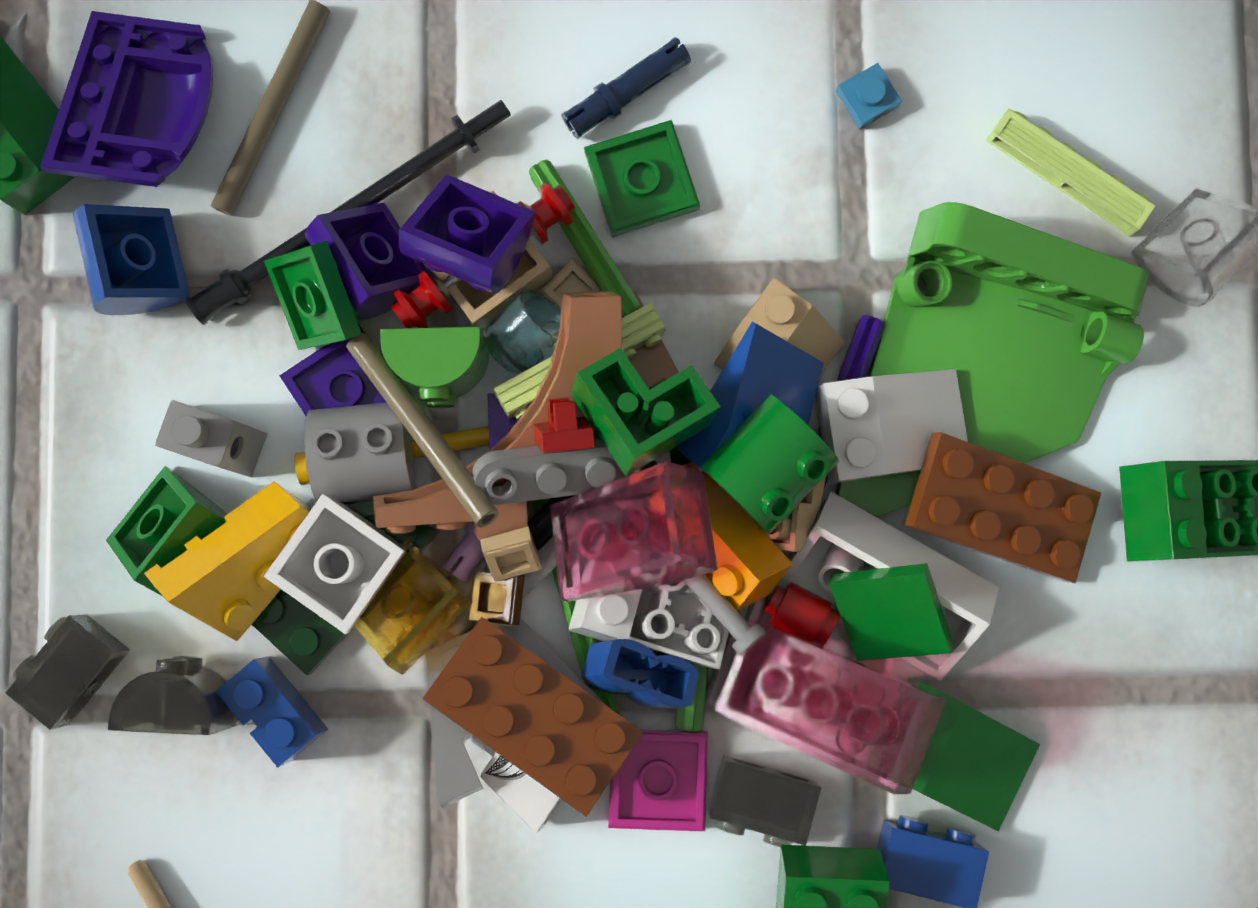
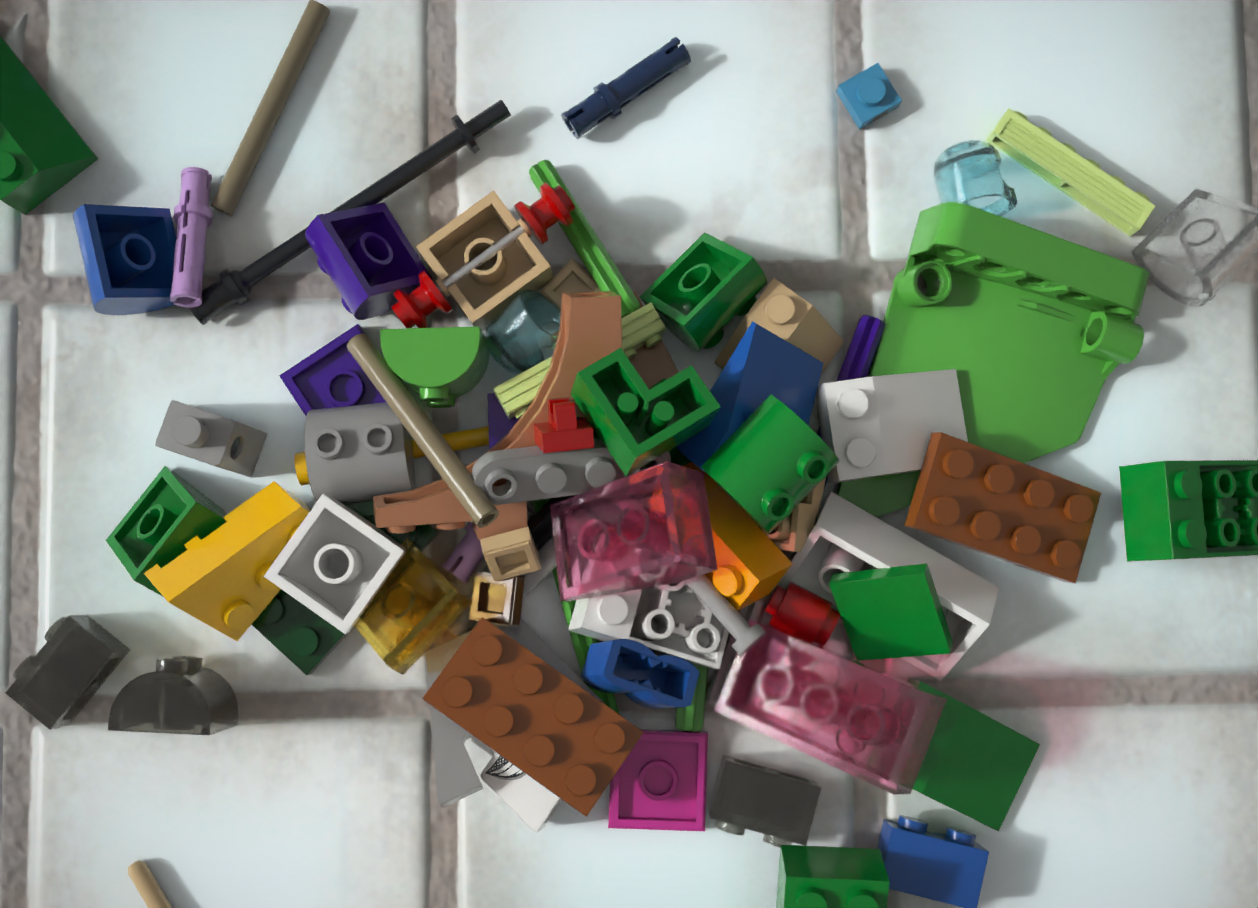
dark purple slope [40,11,213,187] -> none
blue piece [216,656,329,768] -> none
green plate [264,240,362,350] -> none
dark purple brick [399,174,535,294] -> none
green tile [584,120,700,237] -> none
none -> lavender pin [170,167,213,308]
none -> green brick [639,232,767,352]
none -> clear light blue helmet [934,140,1018,216]

